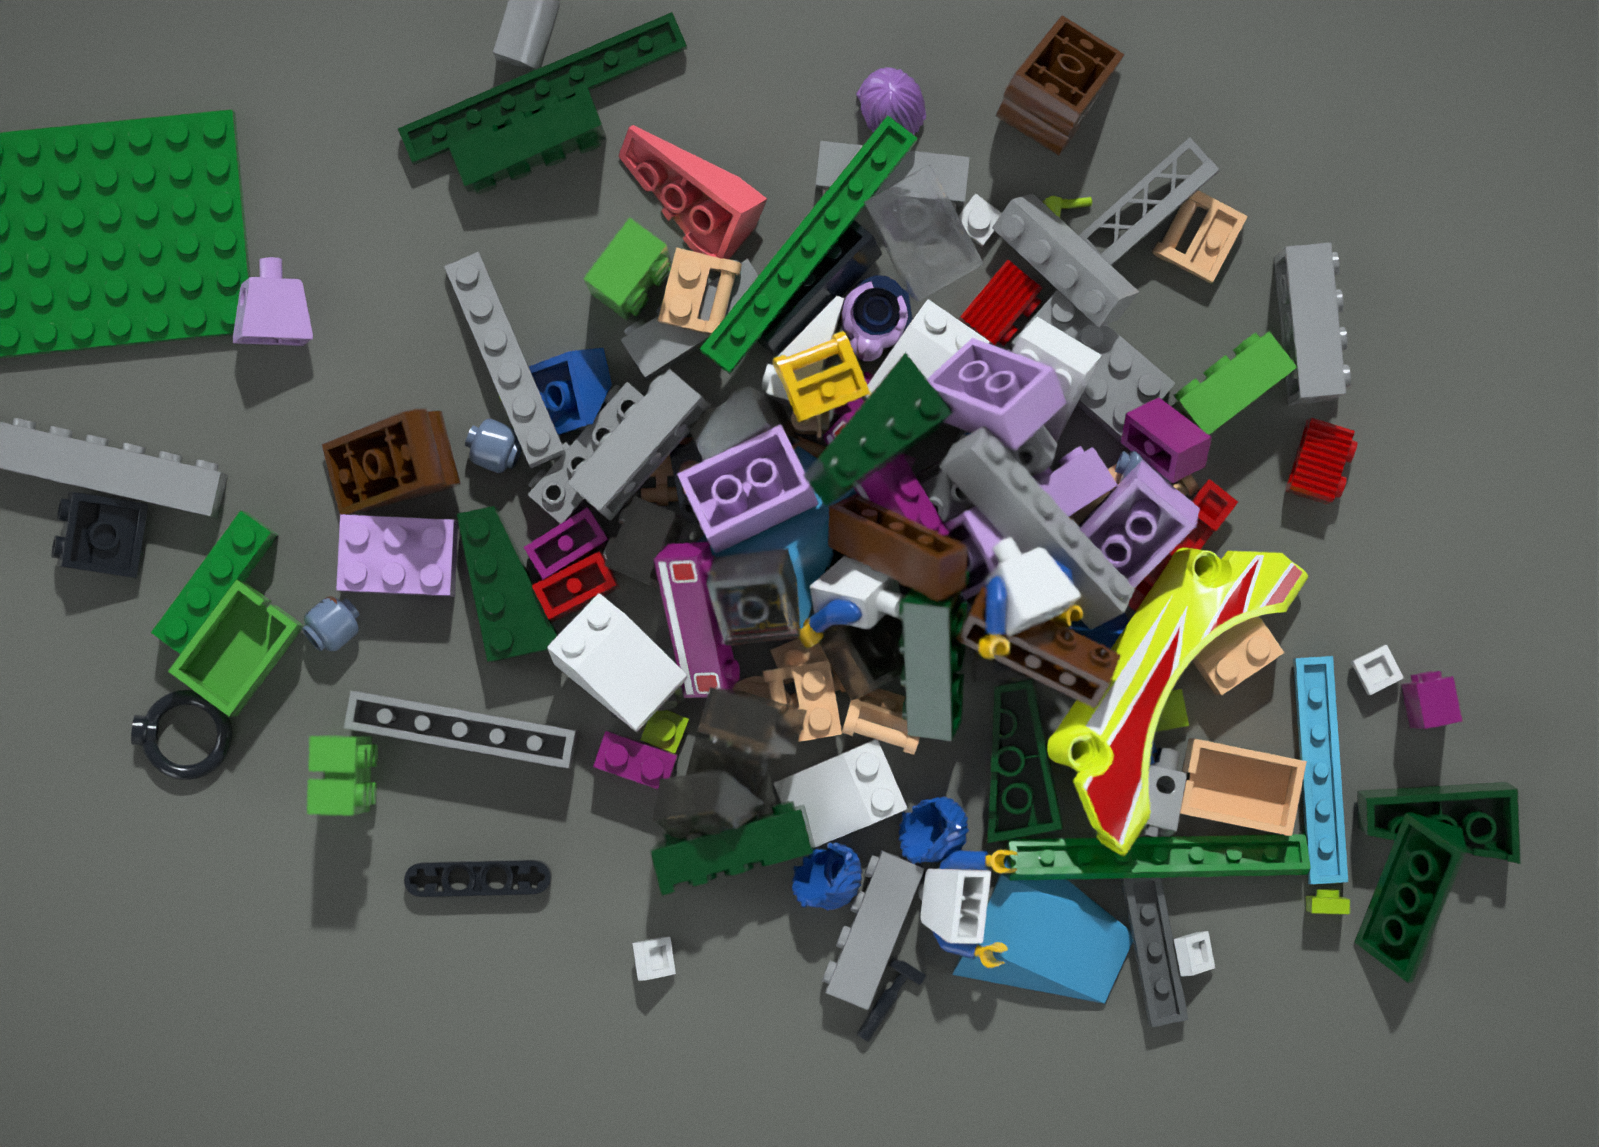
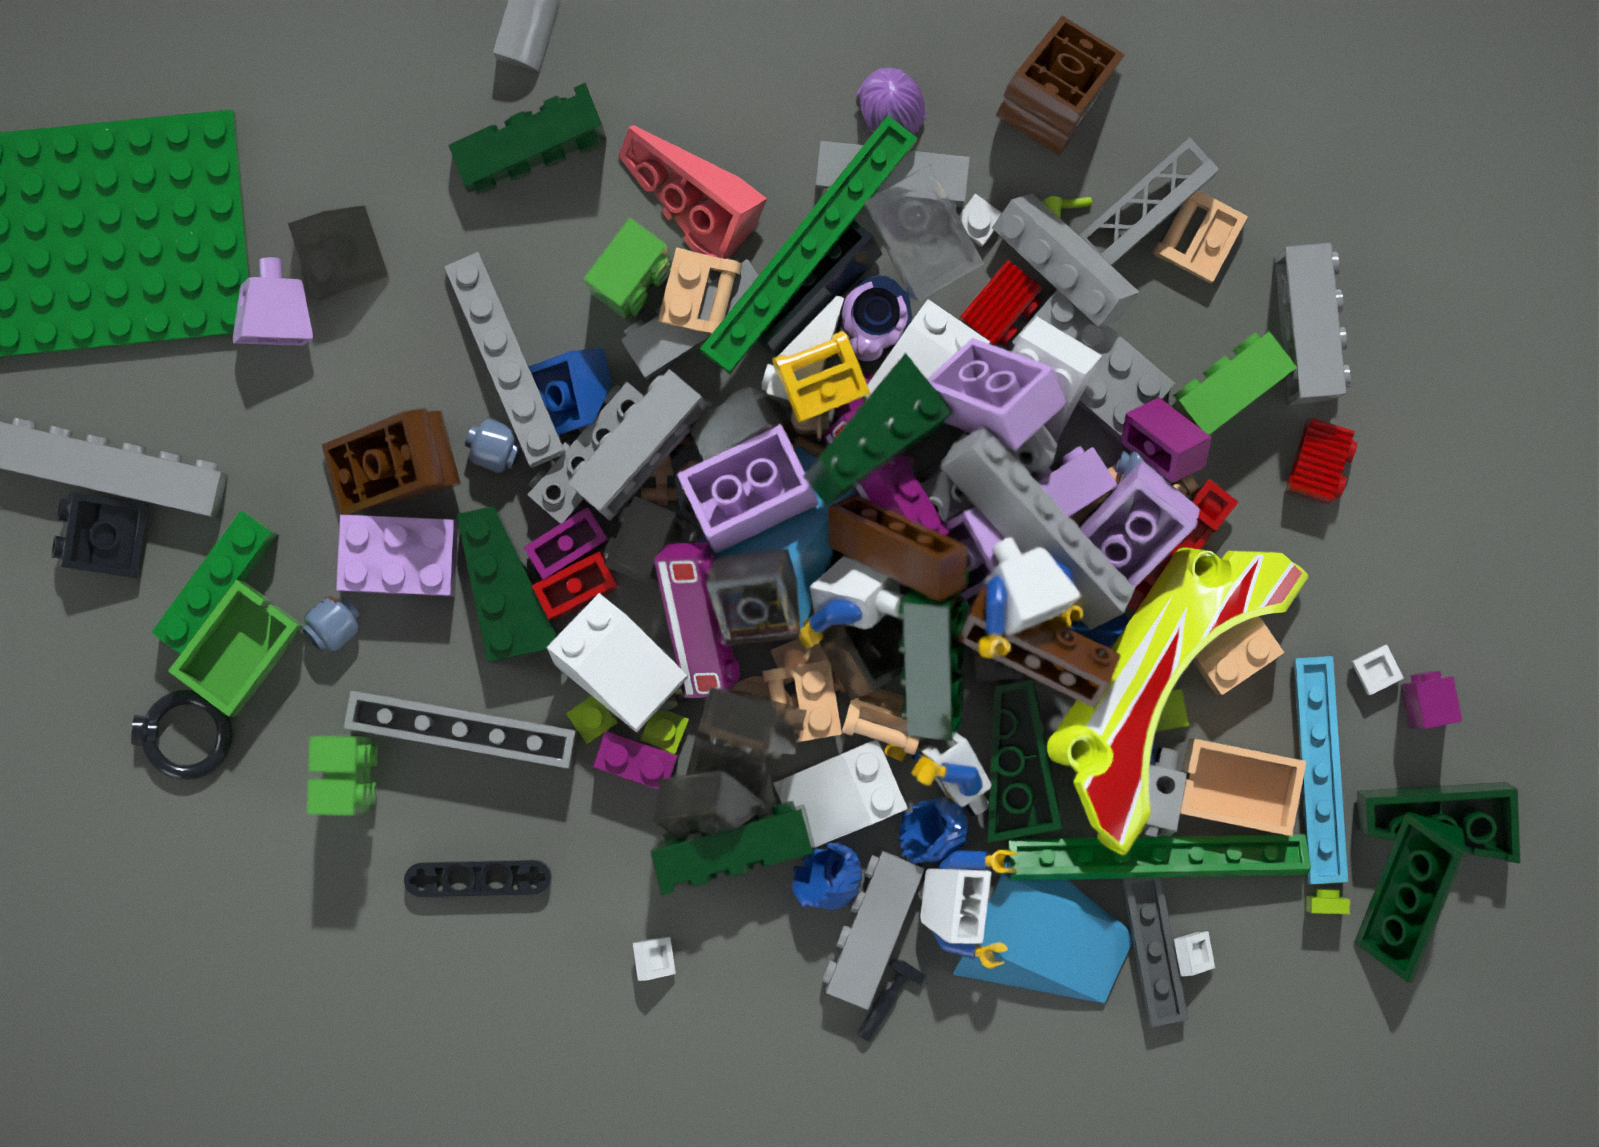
dark green plate [397,12,687,165] -> none
none -> clear smoke slope [288,205,389,300]
none -> lime plate [566,695,619,744]
none -> torso [884,733,992,816]

